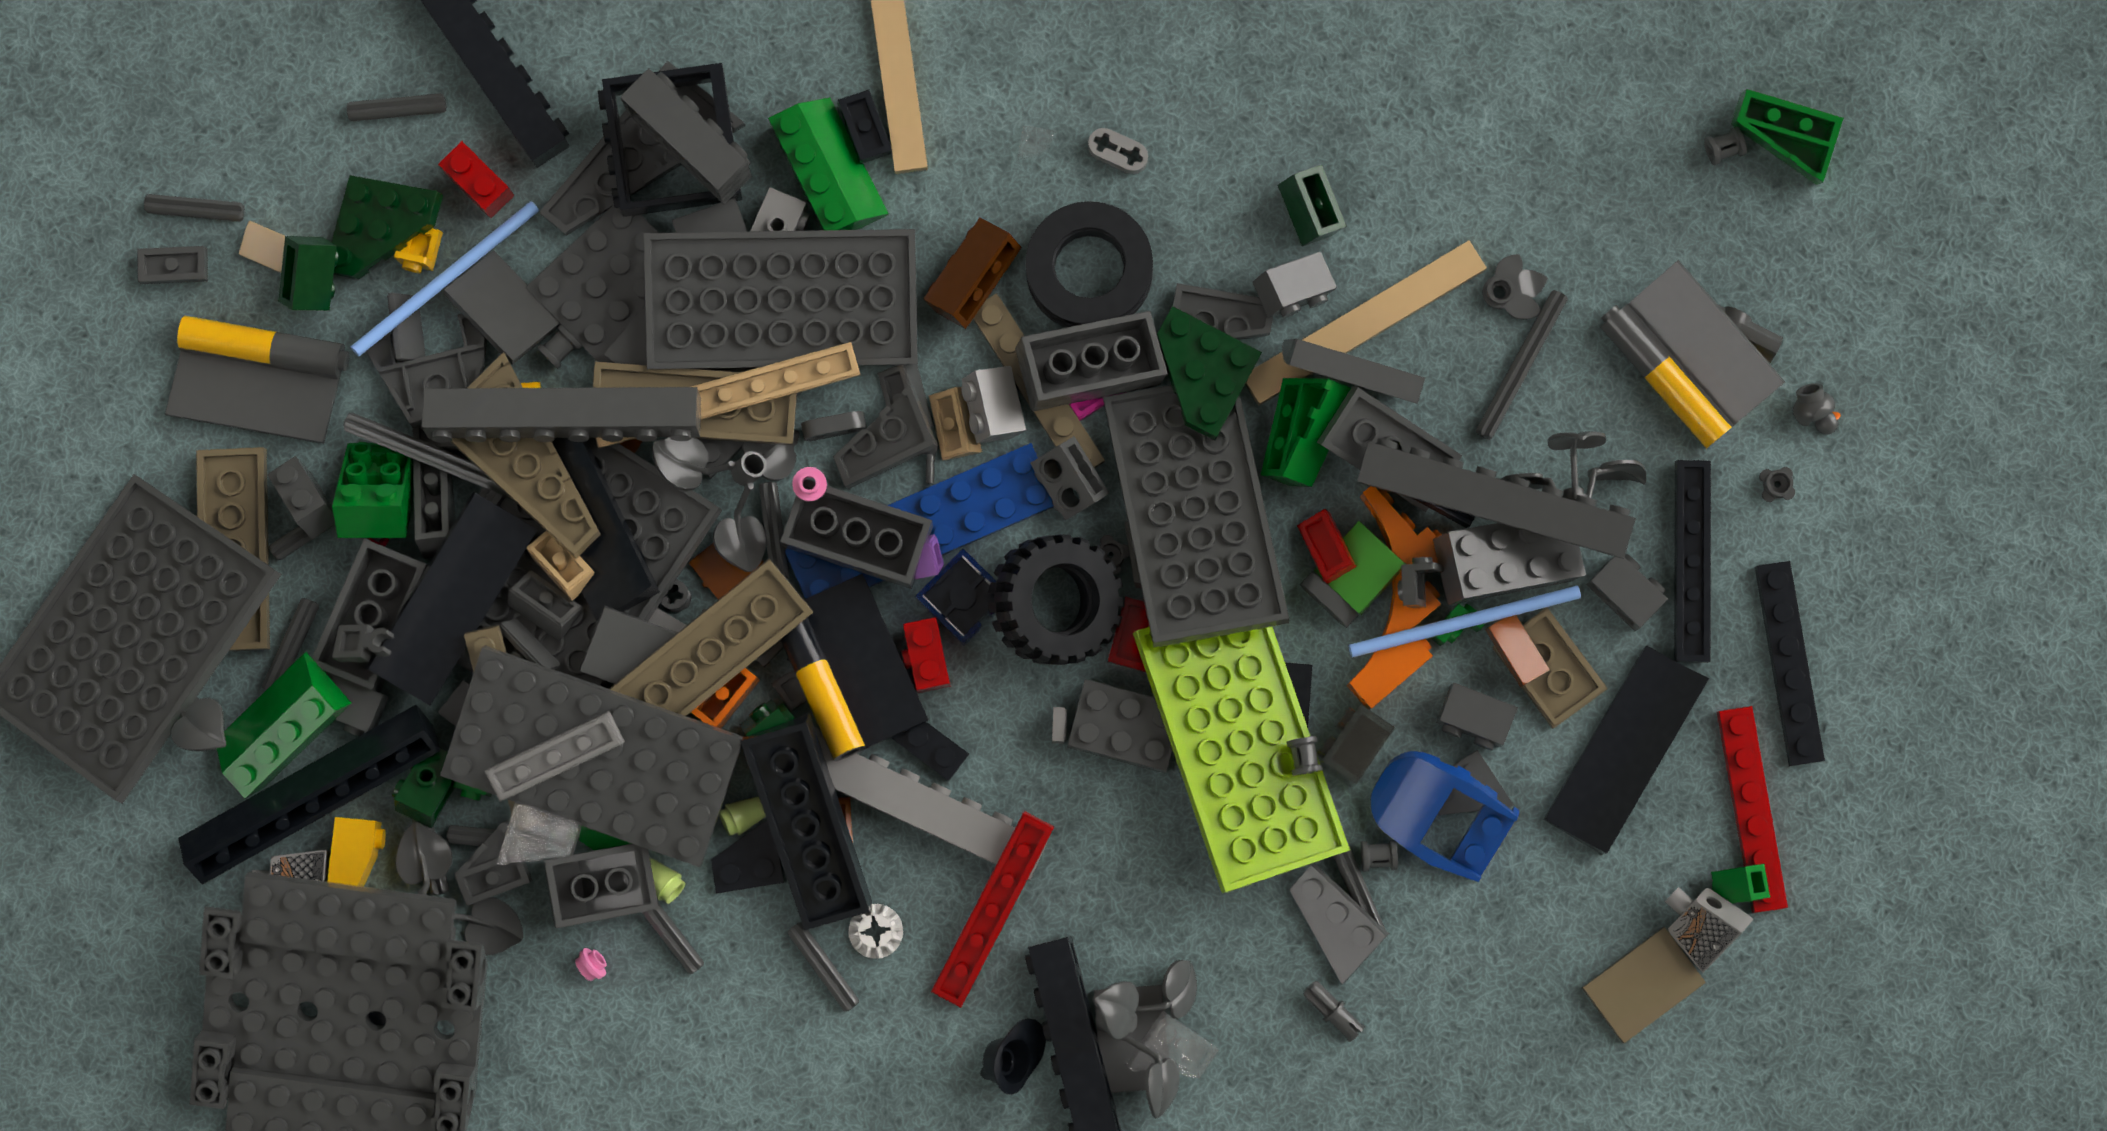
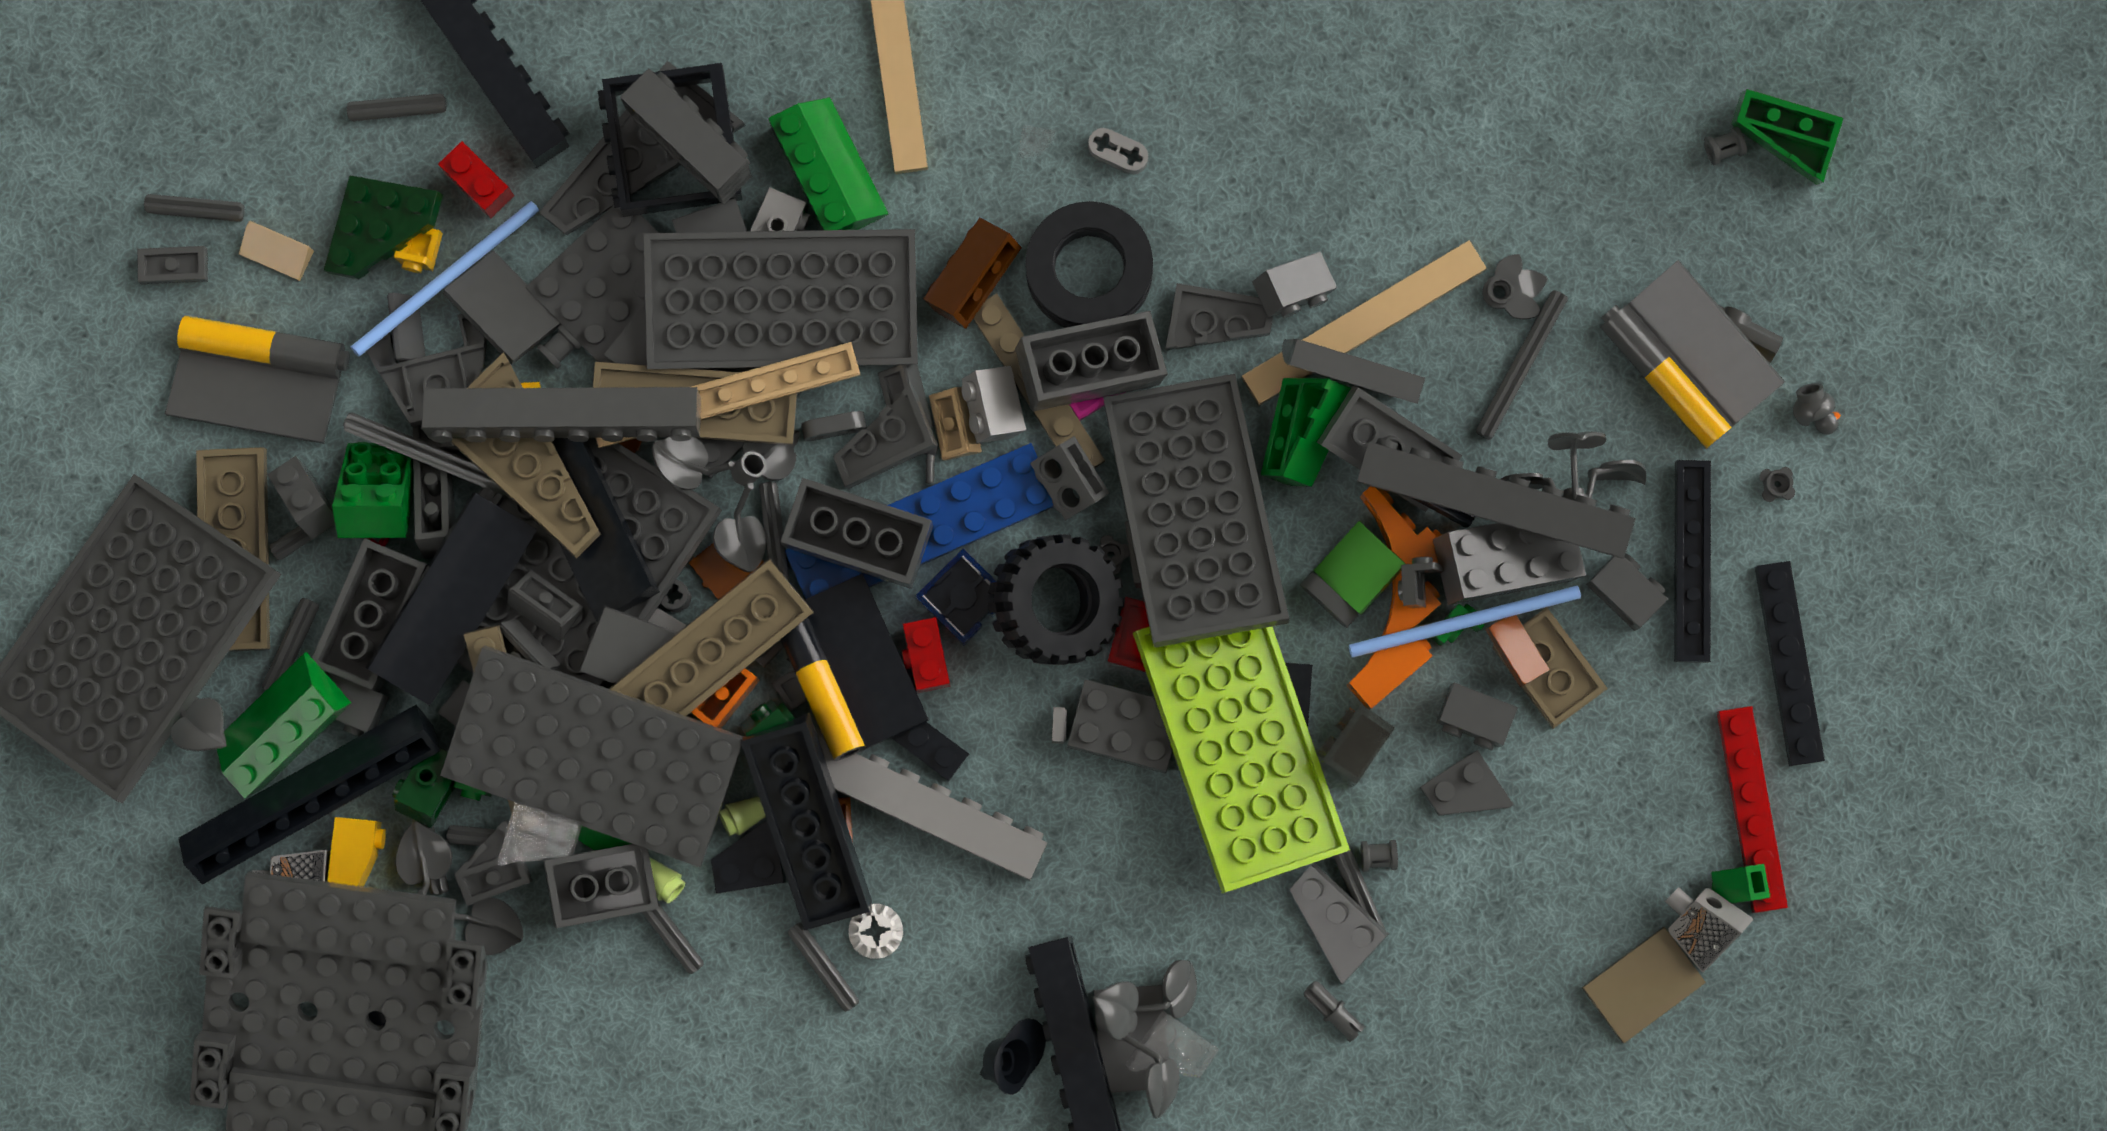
dark green brick [278,236,338,311] -> none
dark grey plate [332,624,394,662] -> none
light grey tile [485,711,625,802] -> none
tan slope [526,531,595,601] -> none
bright pink plate [575,948,607,981] -> none
bright pink plate [792,467,827,502] -> none
black plate [838,90,892,164] -> none
medium lavender slope [914,534,944,579] -> none
red tile [931,811,1055,1008] -> none
dark green plate [1157,306,1262,441] -> none
dark green brick [1277,165,1347,247] -> none
dark grey bush [1287,736,1323,776] -> none
red tile [1297,509,1357,584] -> none
blue slope [1370,751,1519,882] -> none
black arch [1543,645,1709,855] -> none

